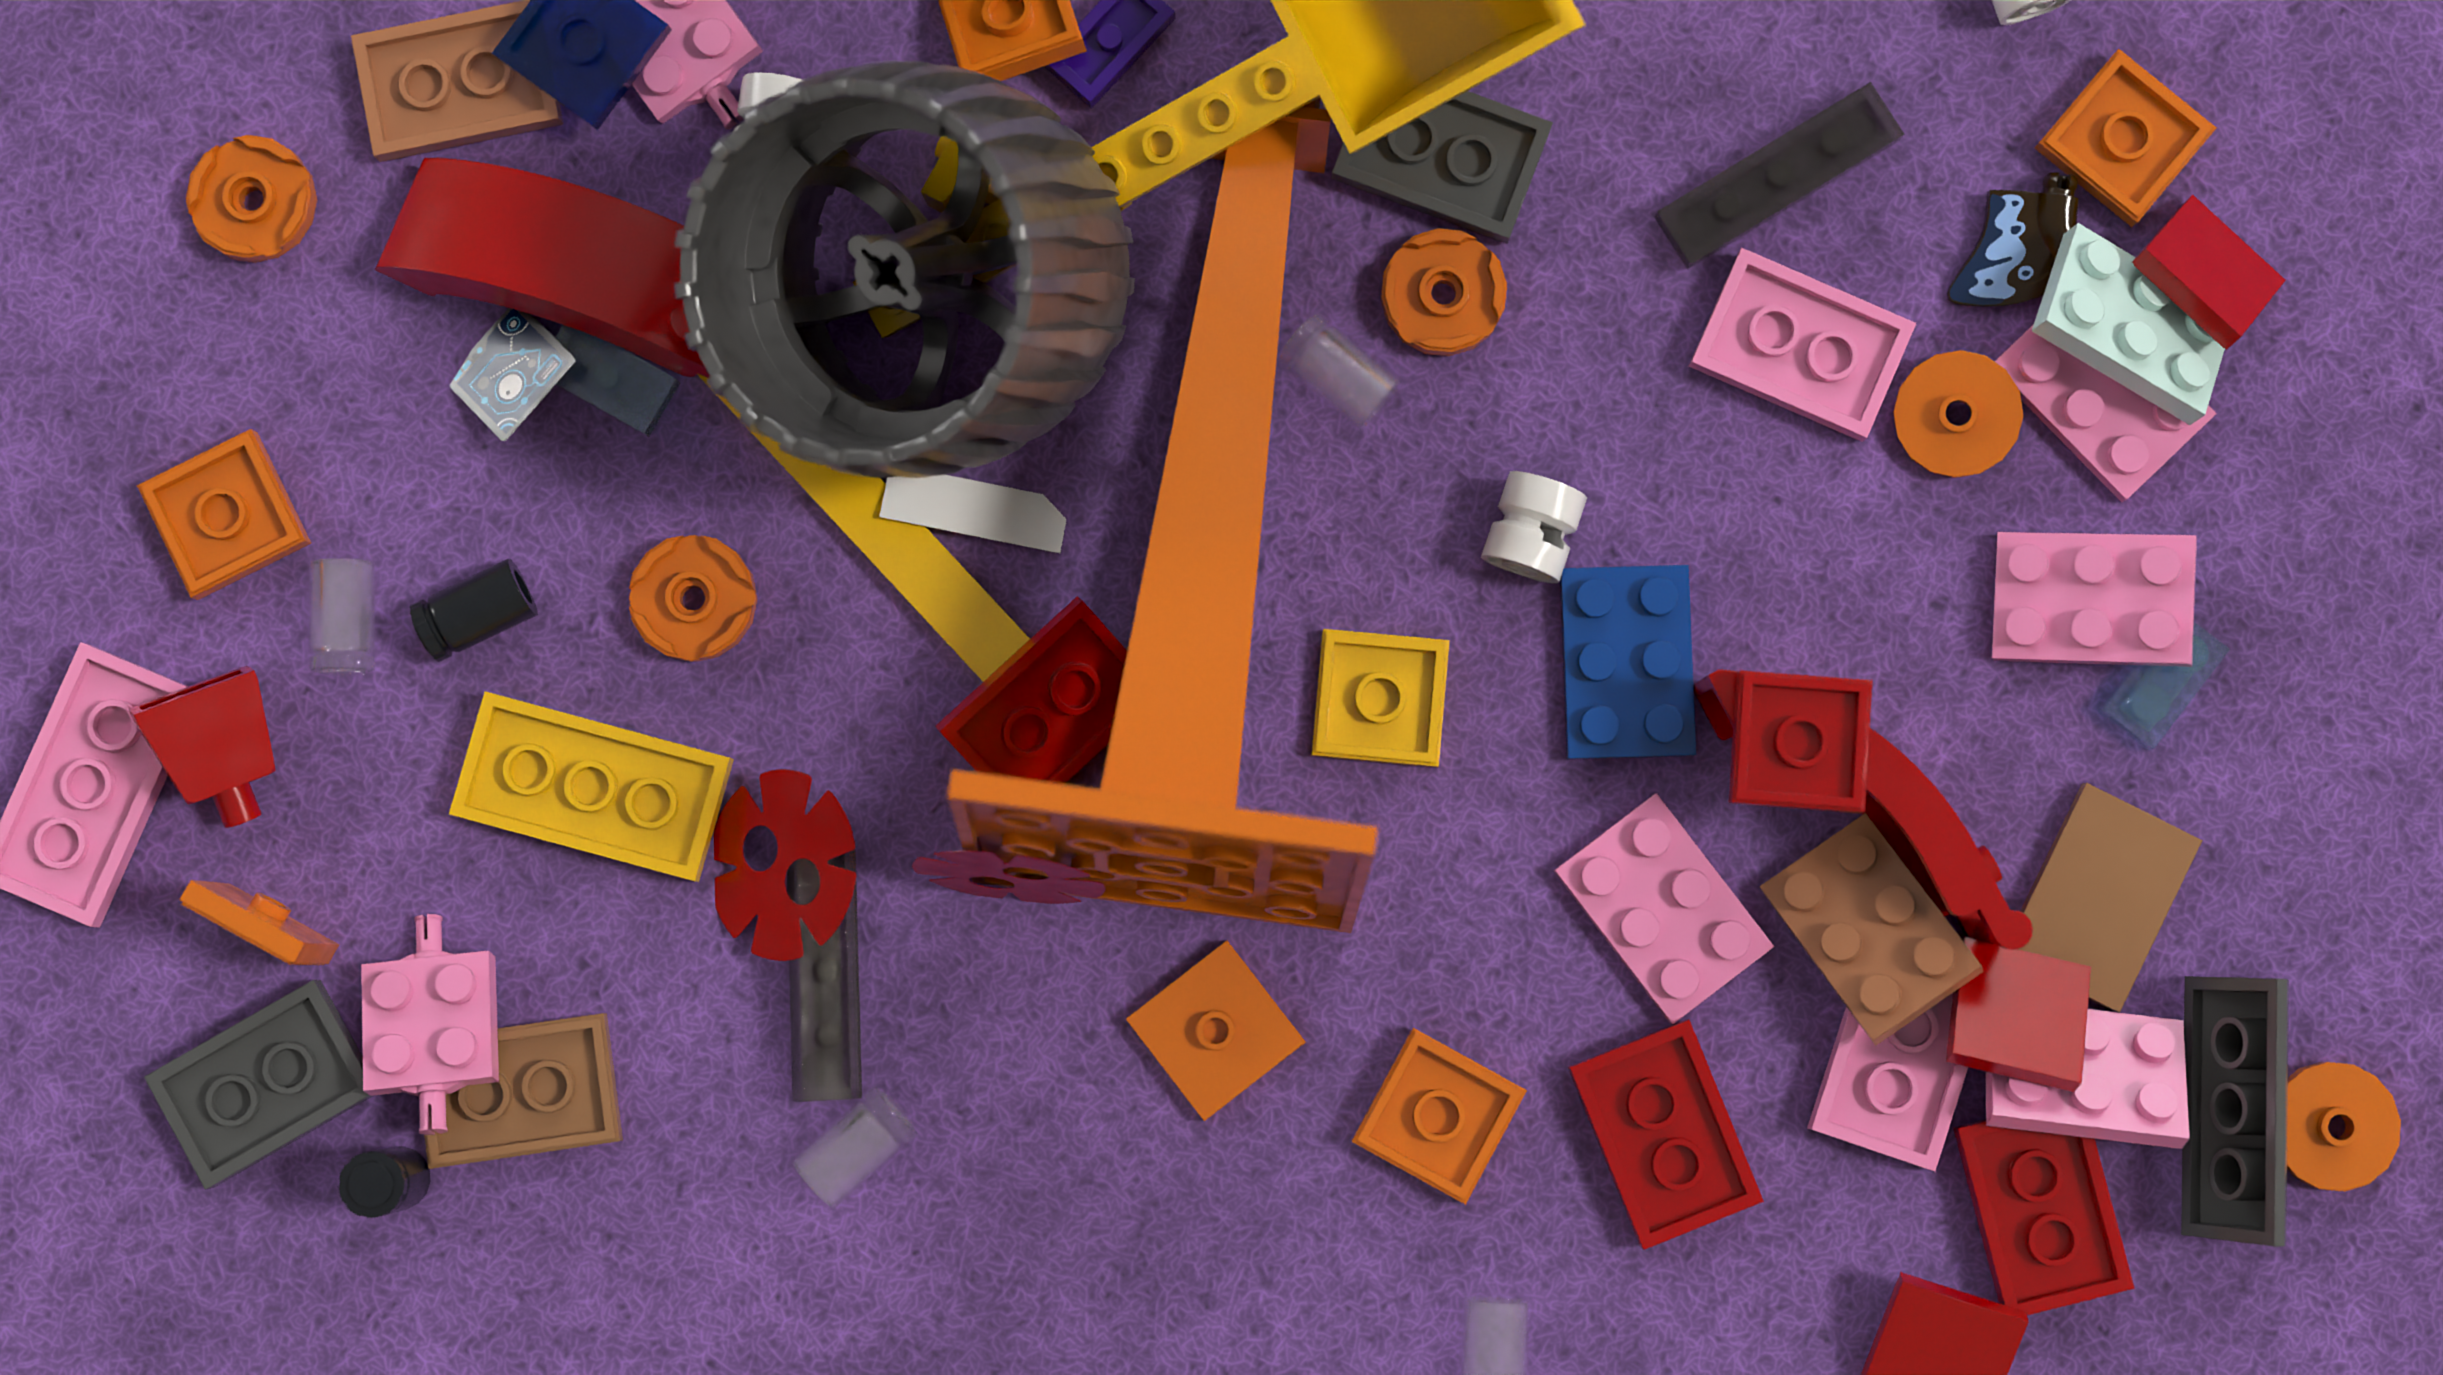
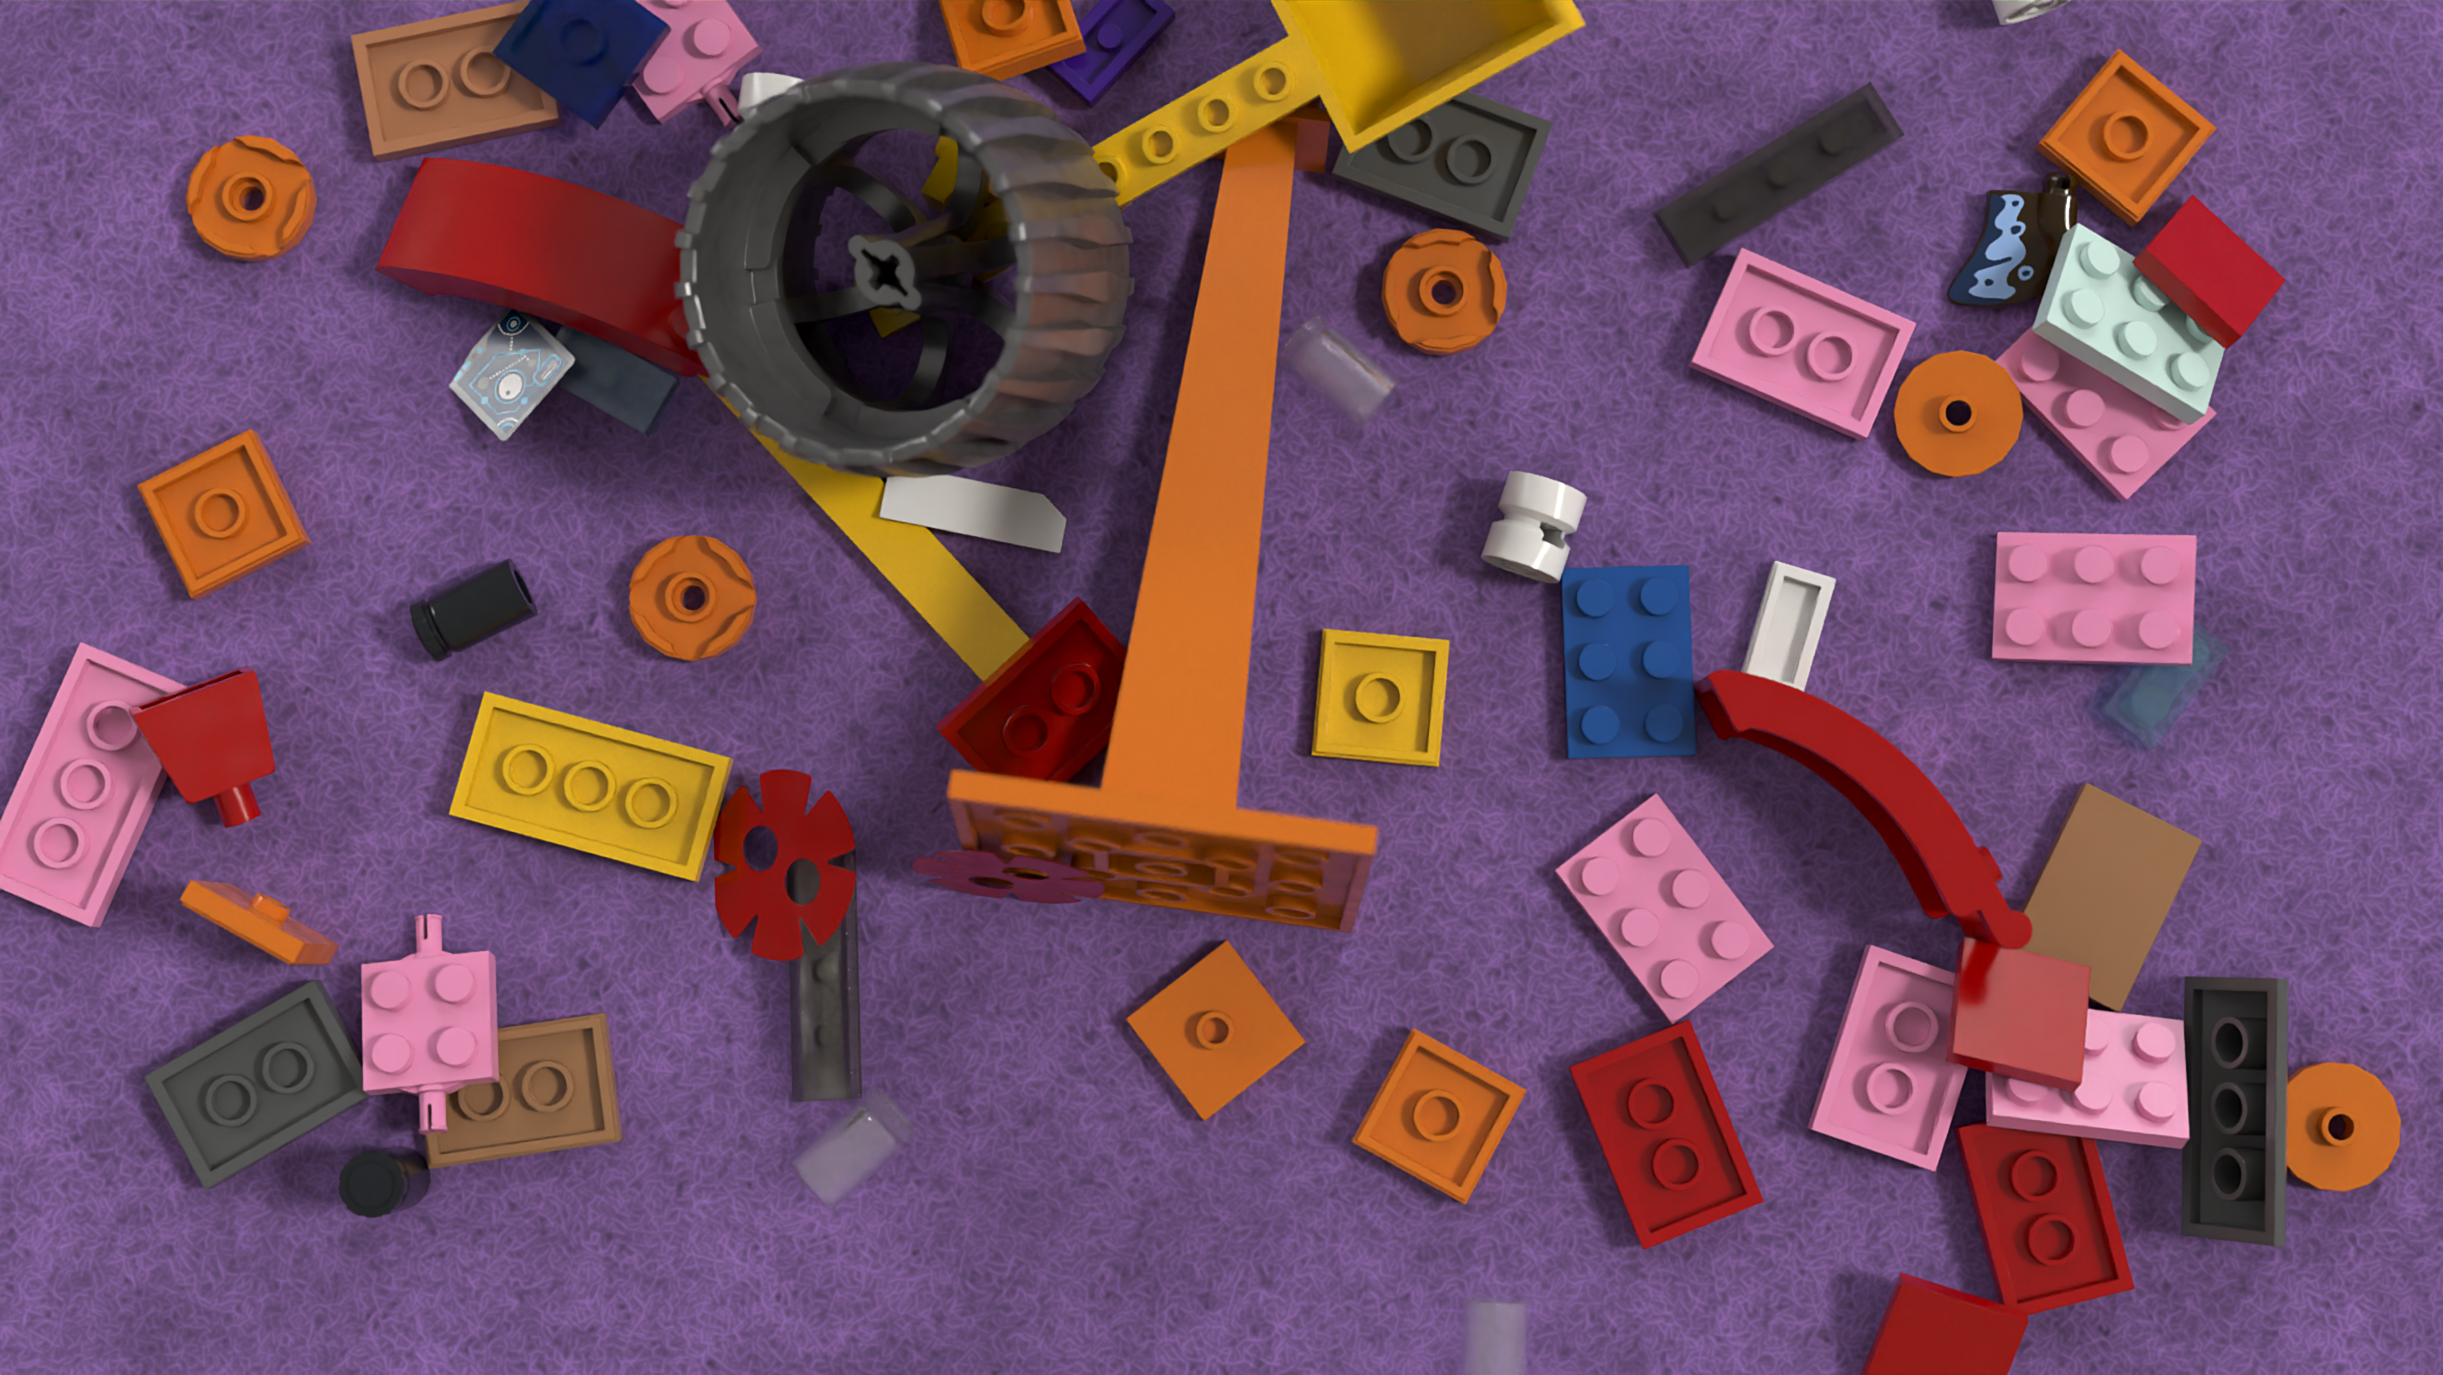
clear piece [309,559,375,675] -> none
red tile [1729,670,1873,814] -> none
nougat plate [1759,813,1984,1046] -> none
none -> white tile [1741,561,1836,691]

